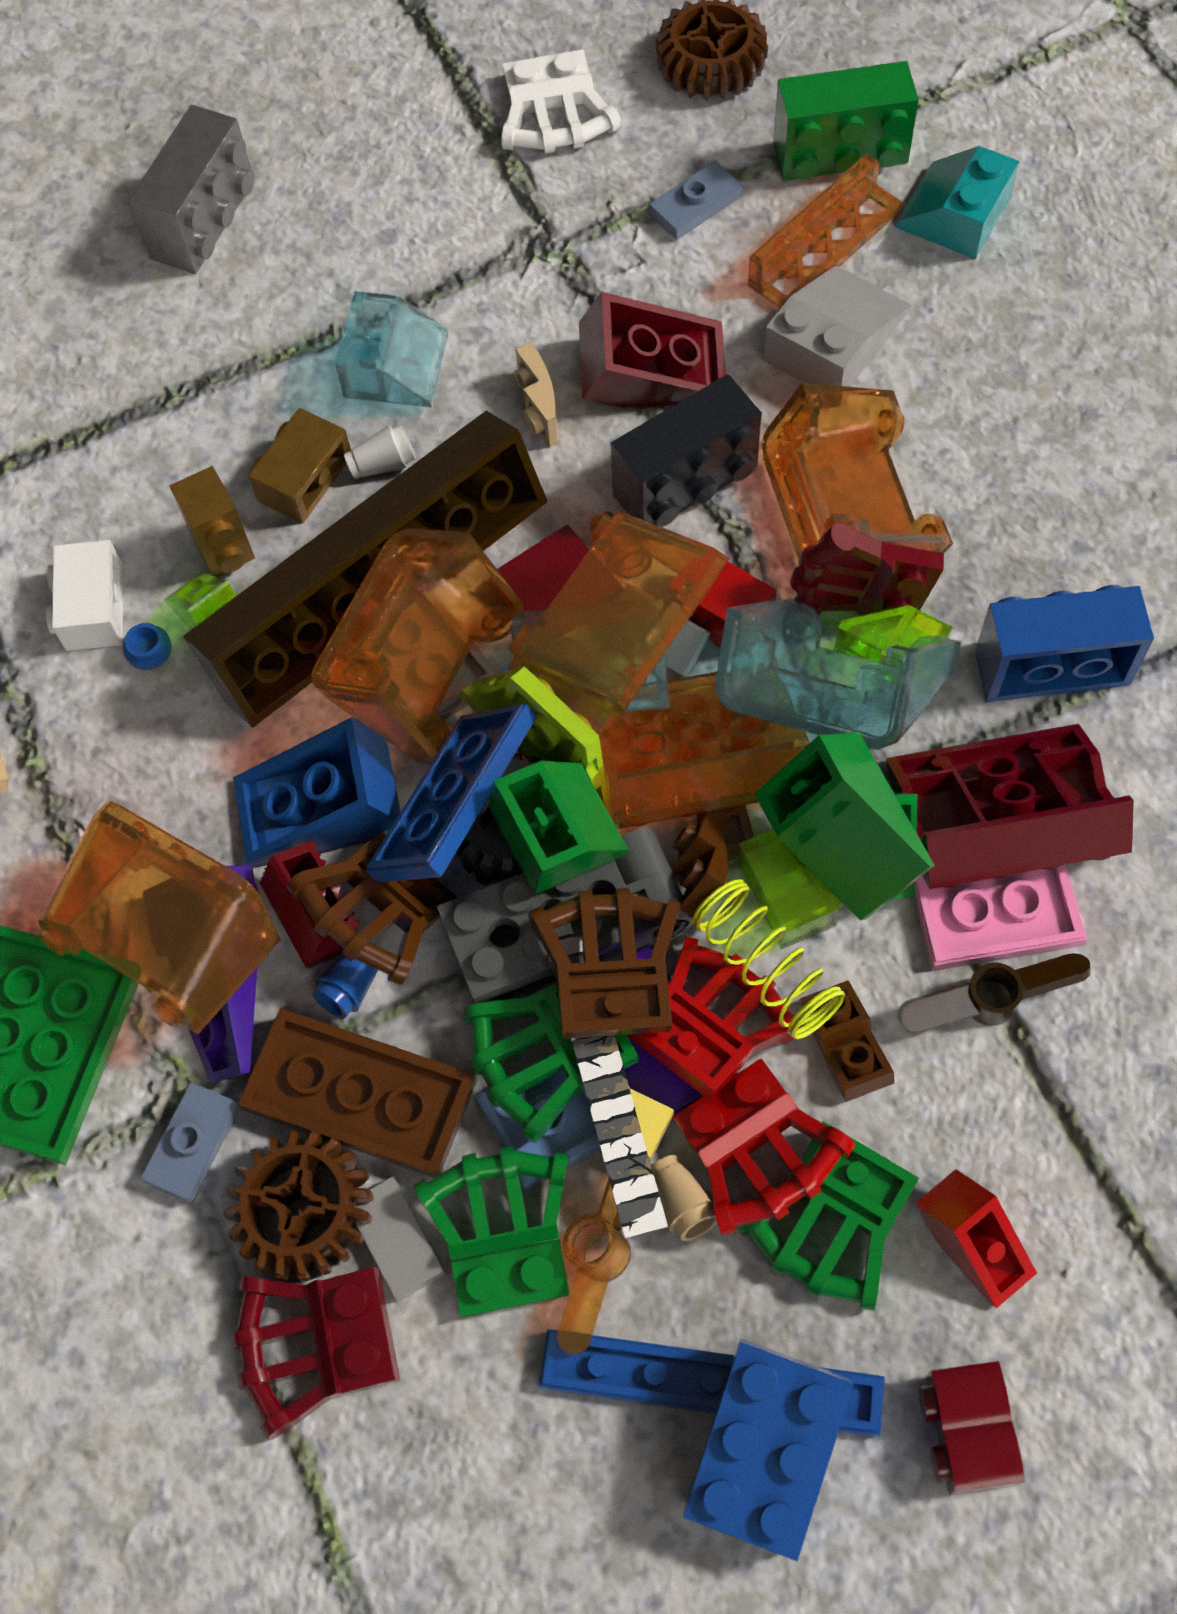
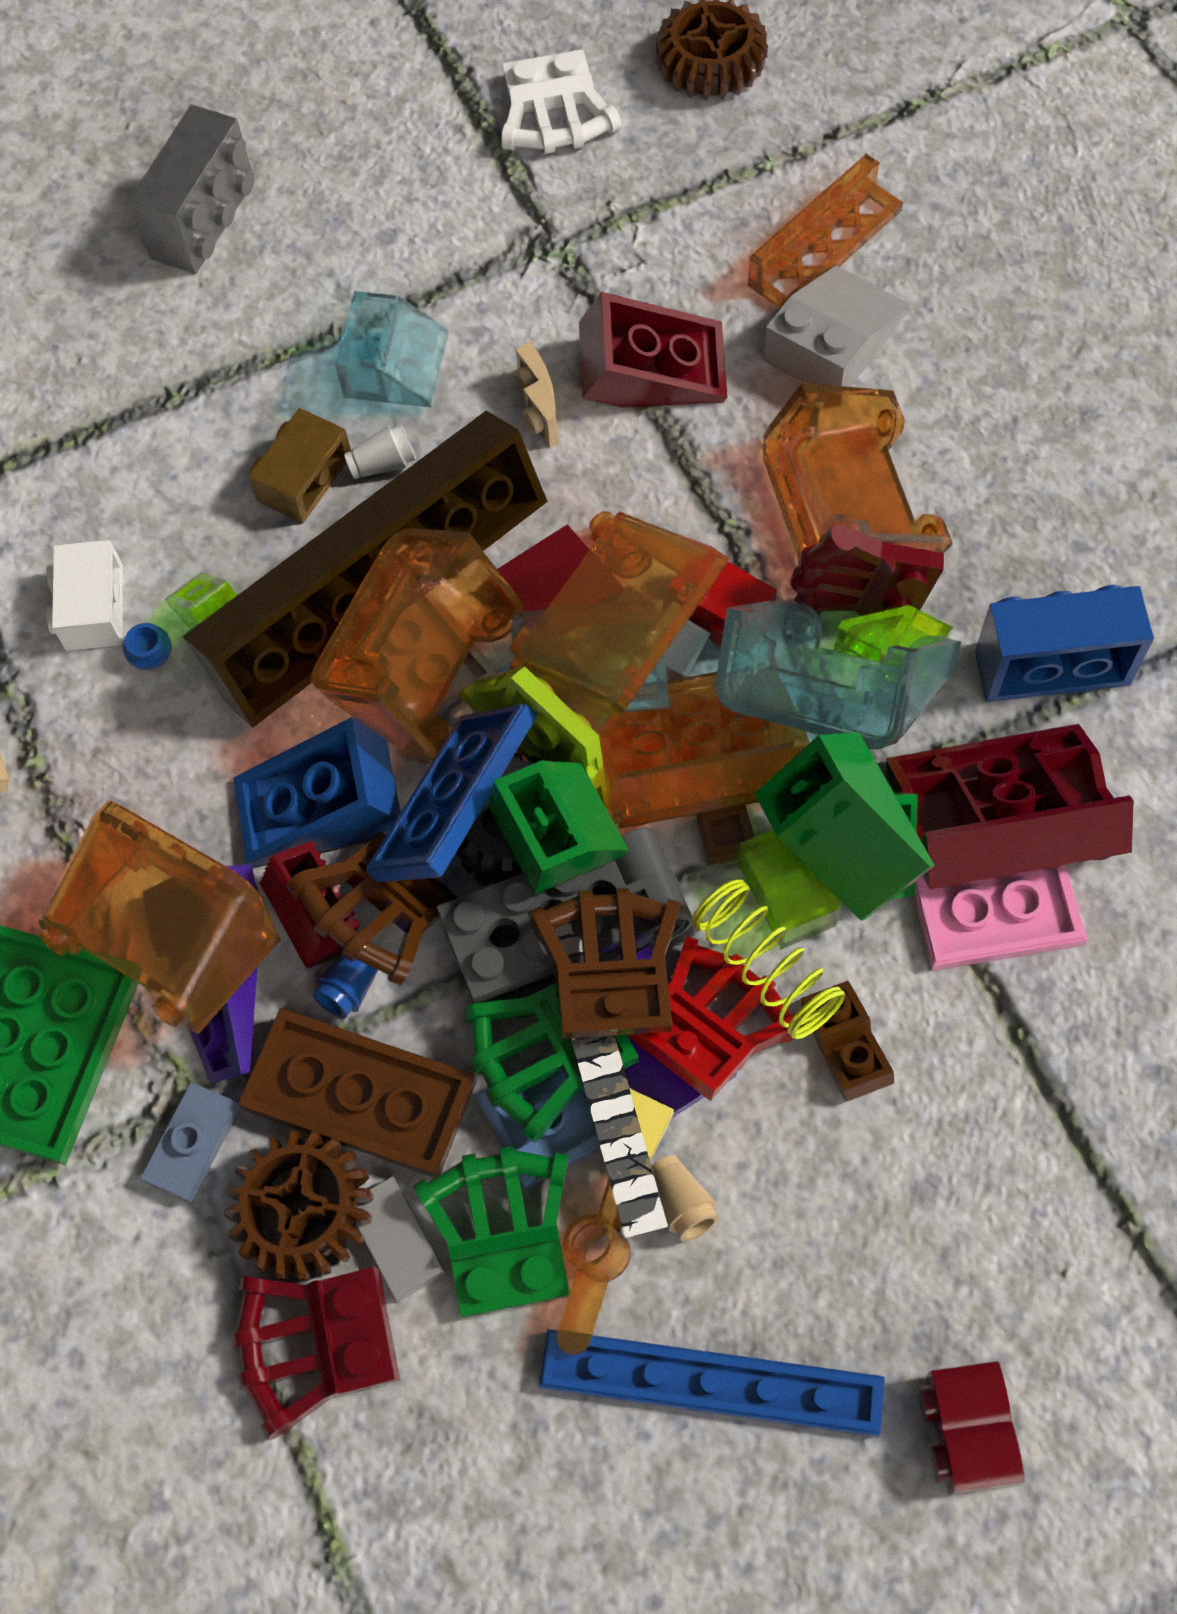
pearl gold brick [169,465,255,578] -> none
black brick [610,374,762,534] -> none
sand blue plate [649,160,743,240] -> none
reddish brown slope [671,811,728,917] -> none
red plate [672,1058,855,1236] -> none
blue brick [683,1338,854,1562] -> none
green plate [736,1121,919,1311] -> none
green brick [773,61,919,181] -> none
teal slope [896,146,1020,259] -> none
dark brown piece [898,953,1091,1032] -> none
red slope [915,1169,1037,1309] -> none

